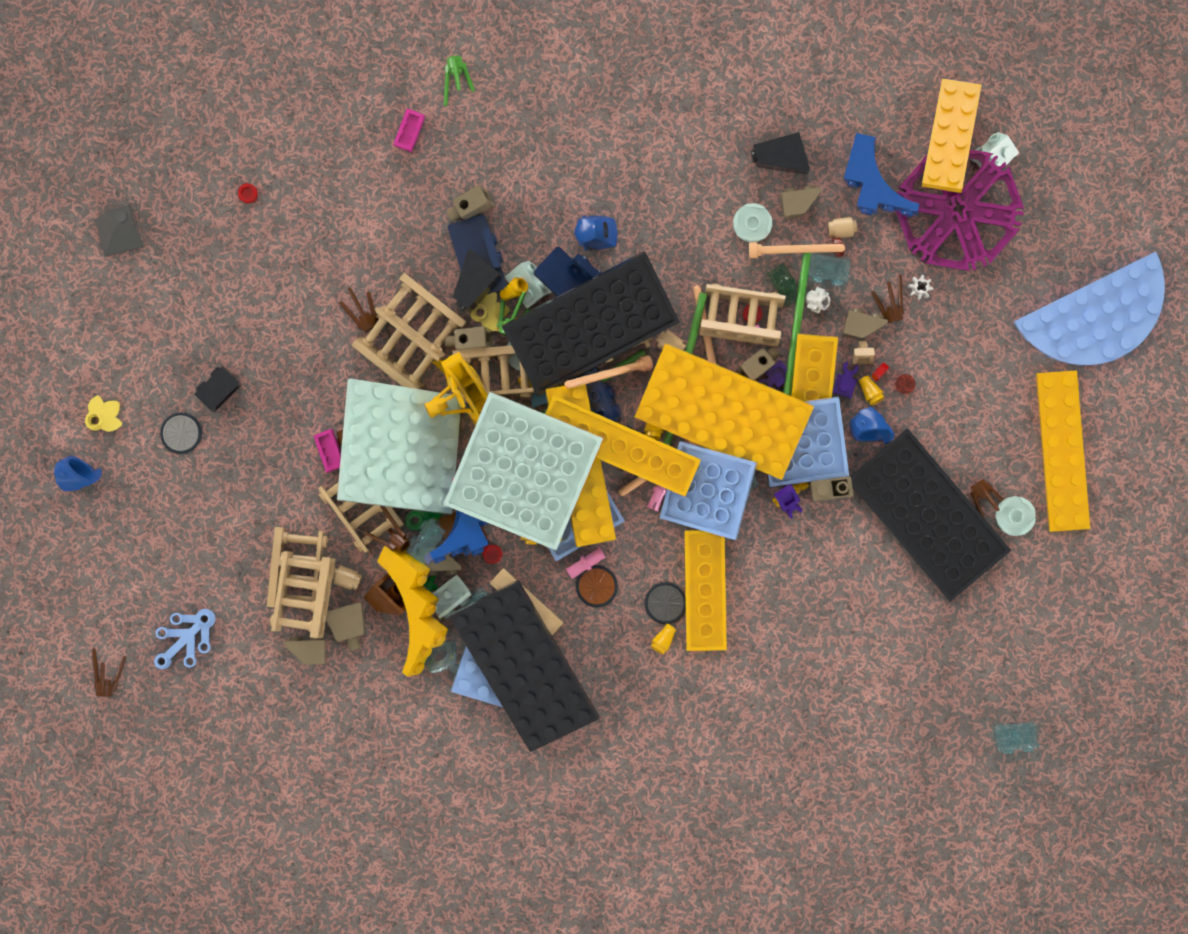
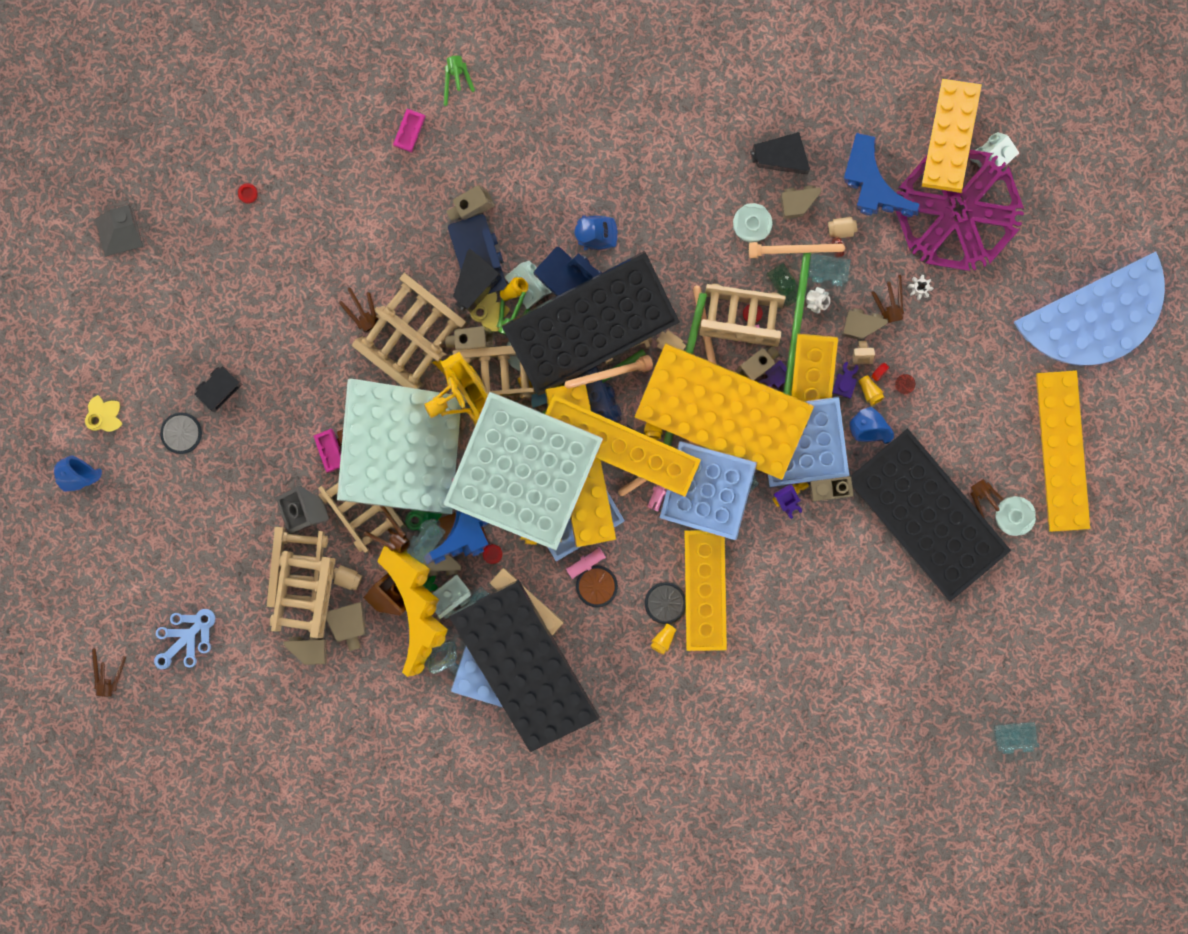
none -> dark grey slope [276,486,329,534]

